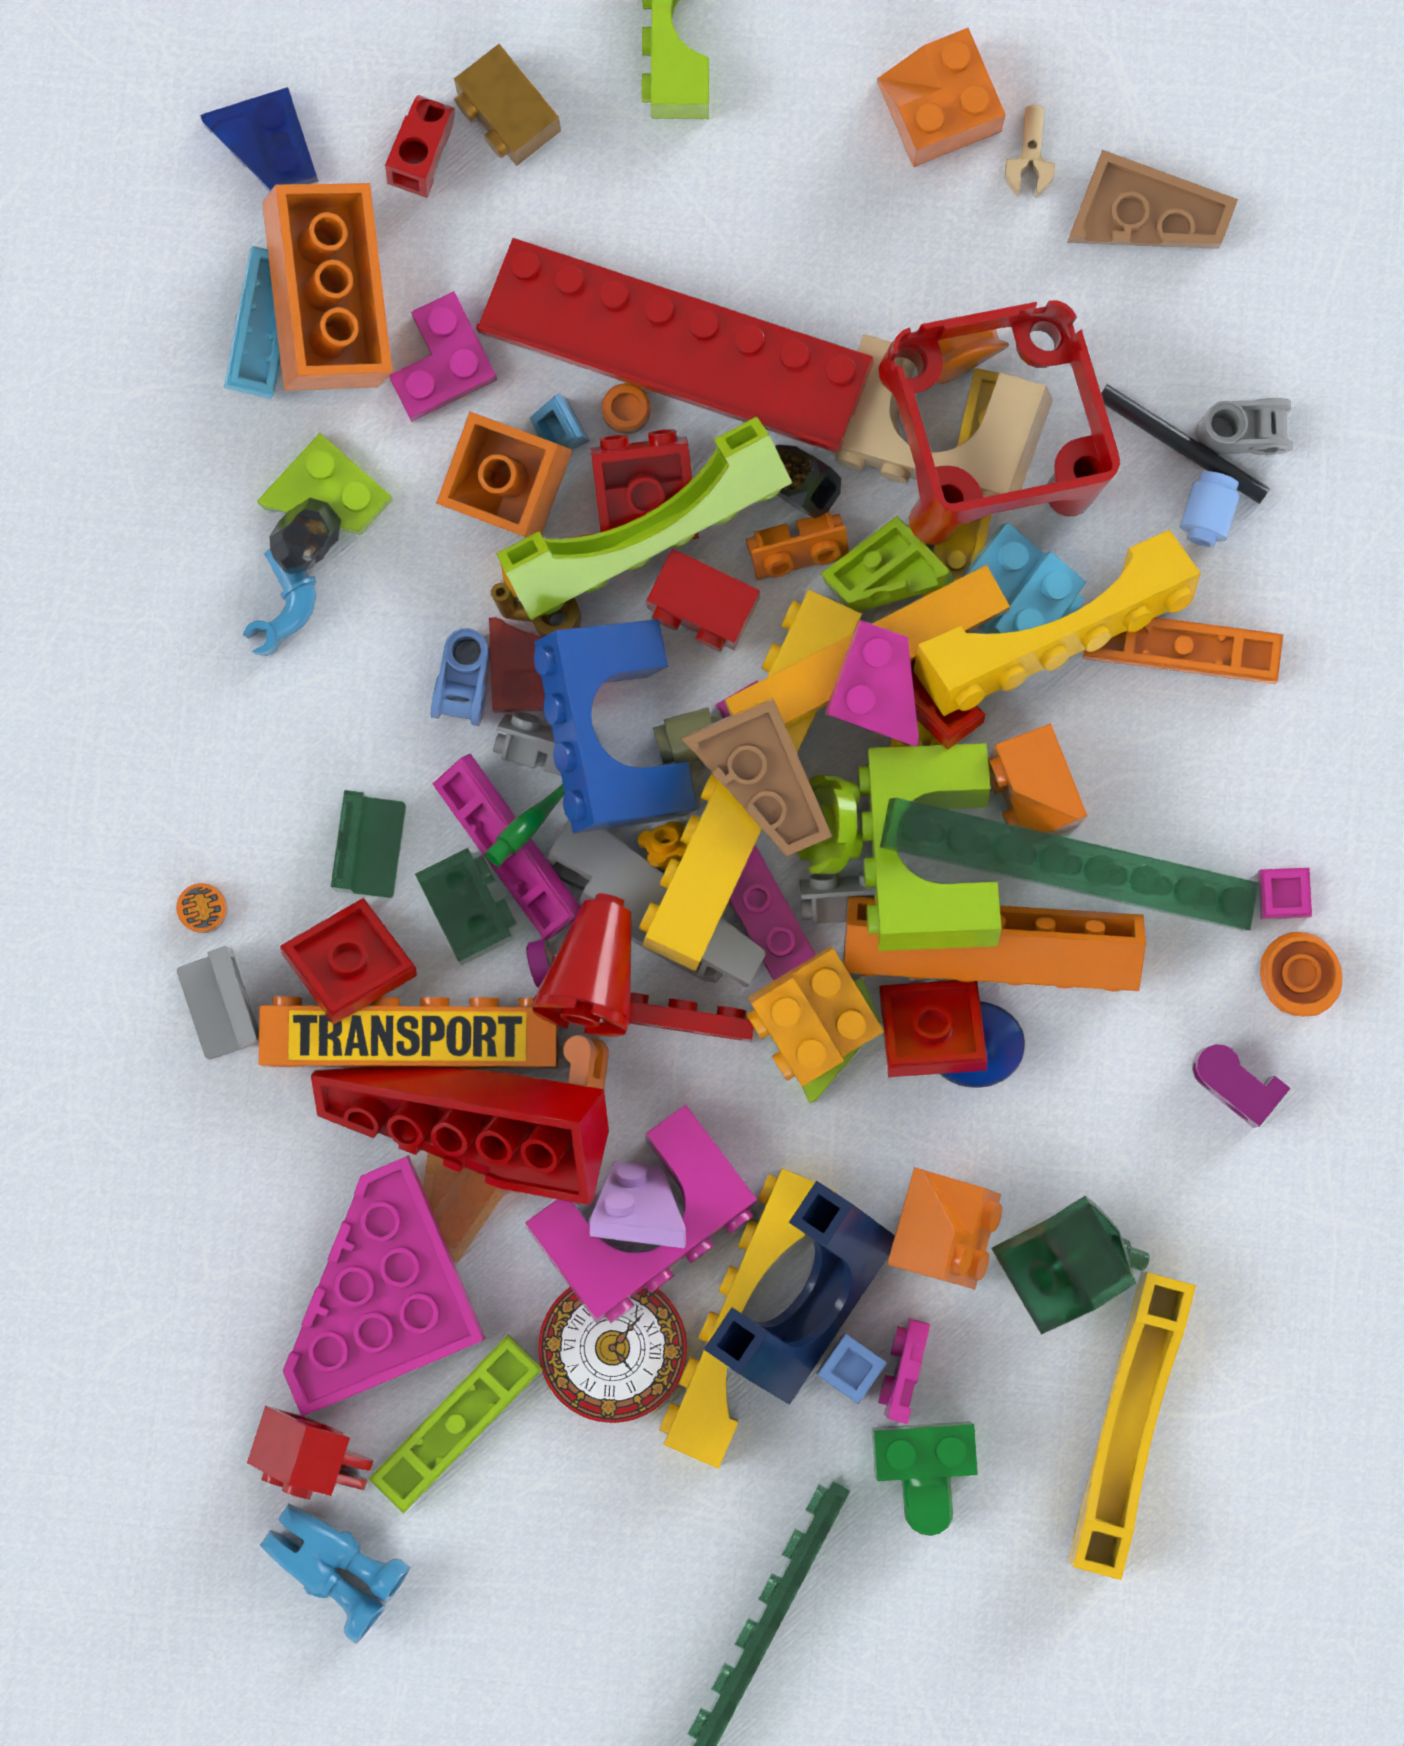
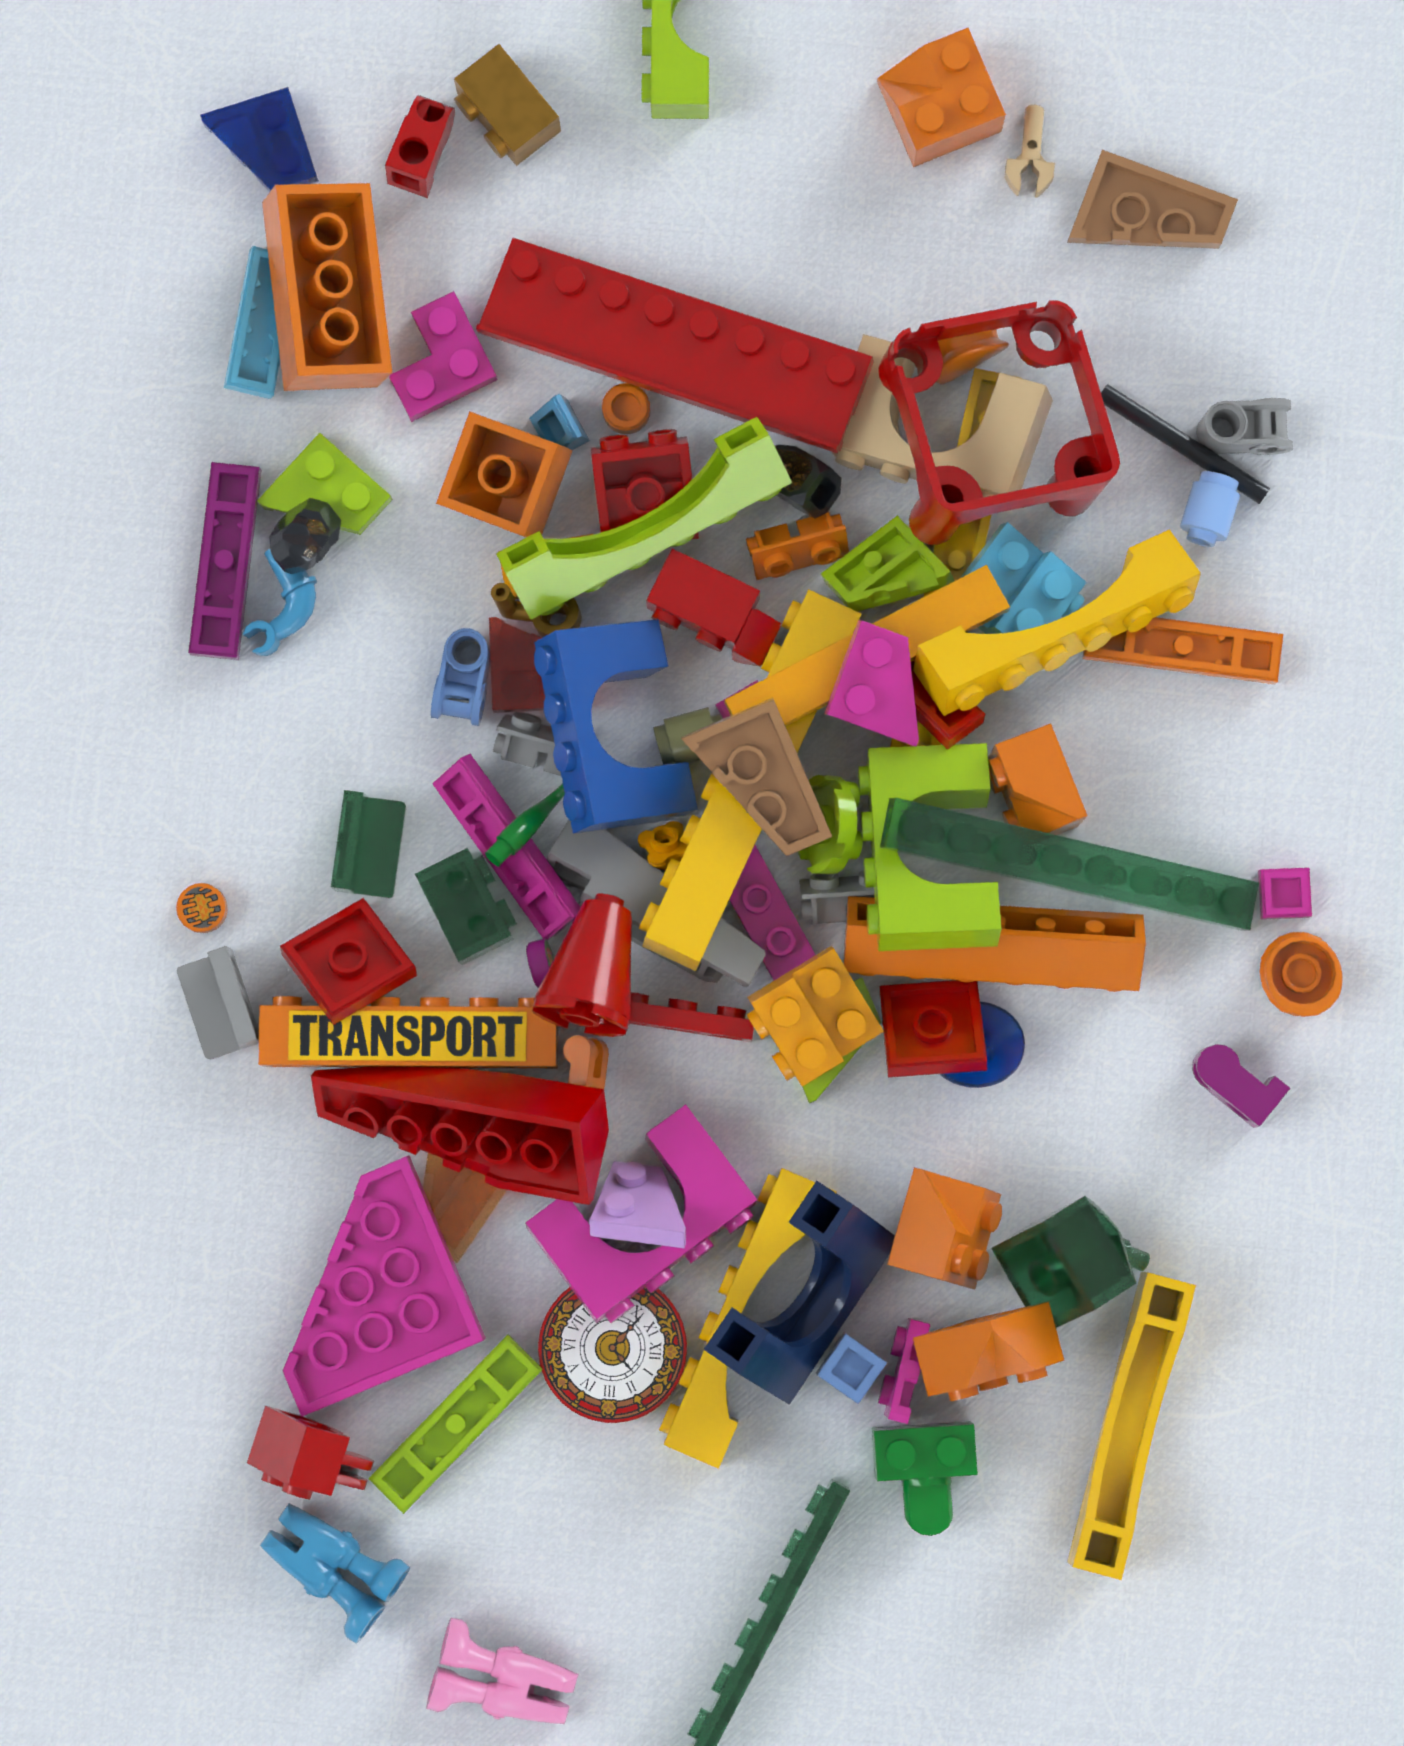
none -> magenta plate [188,462,262,660]
none -> bright pink piece [426,1618,578,1724]
none -> red slope [732,608,781,667]
none -> orange slope [913,1302,1064,1401]

